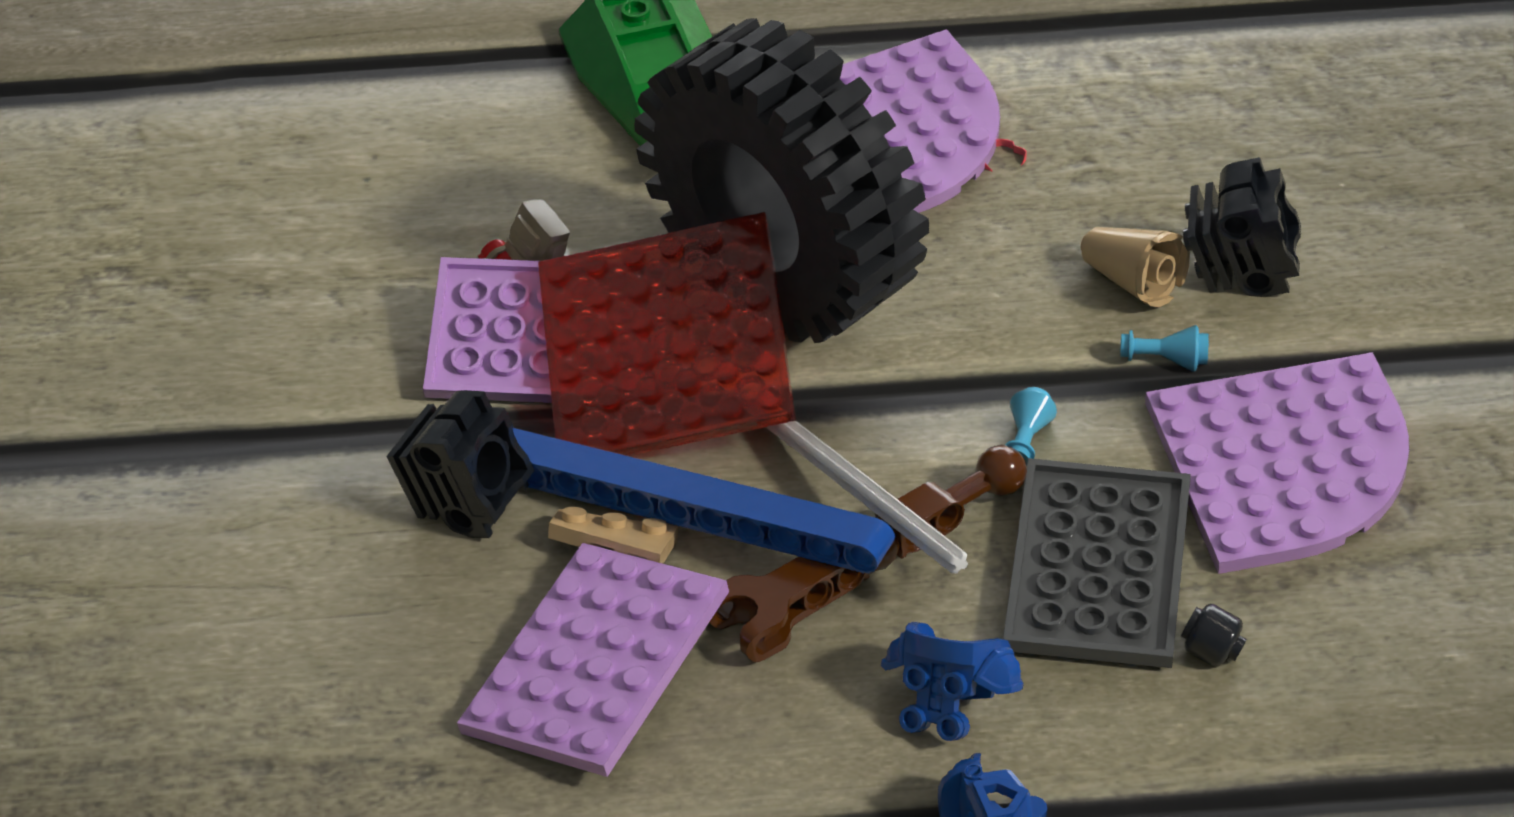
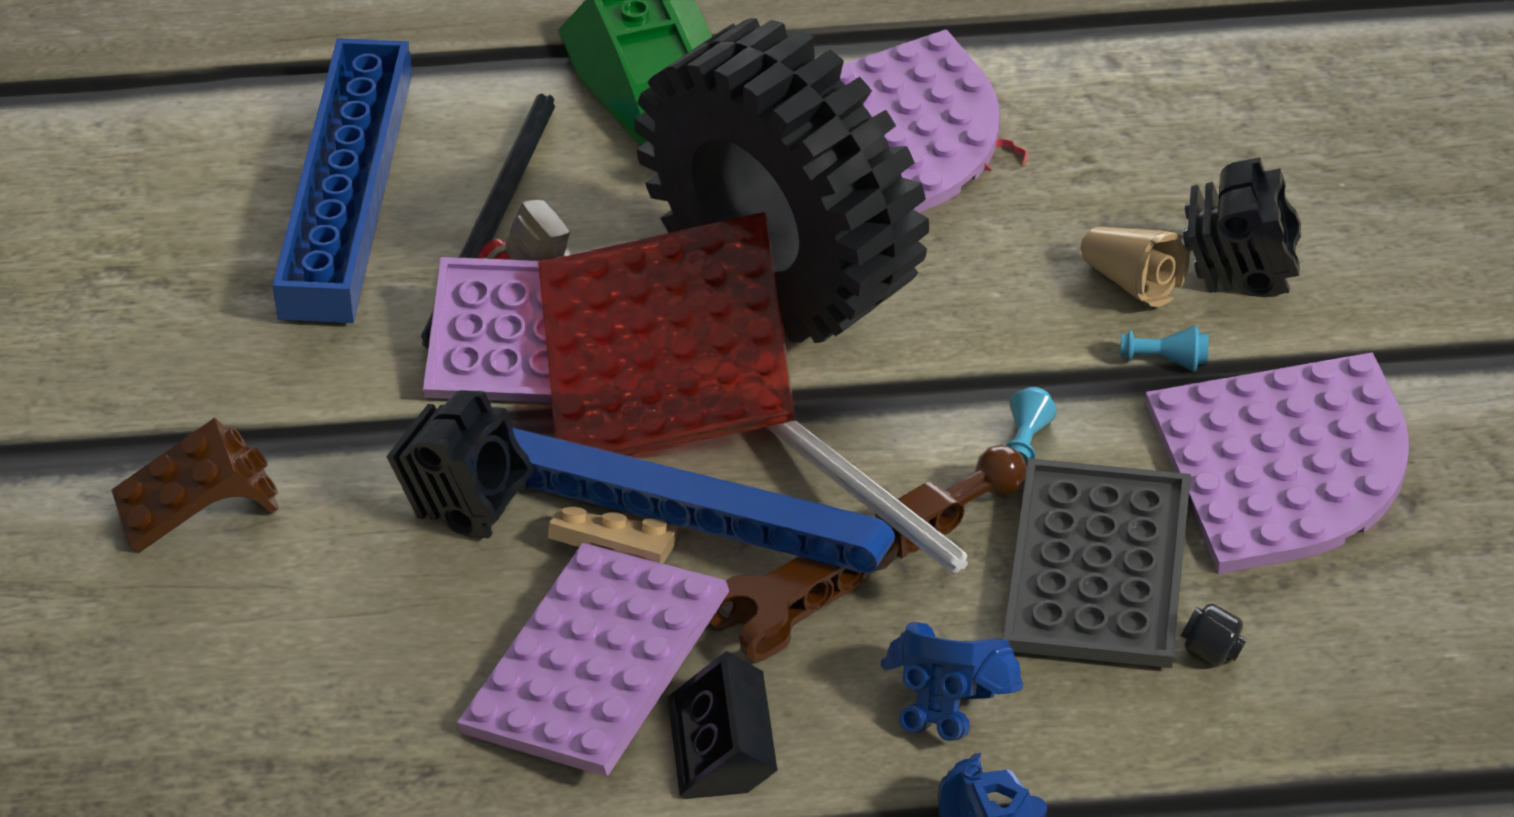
none -> reddish brown bracket [111,417,279,553]
none -> blue brick [272,38,412,323]
none -> black axle [421,93,555,348]
none -> black slope [667,651,778,799]

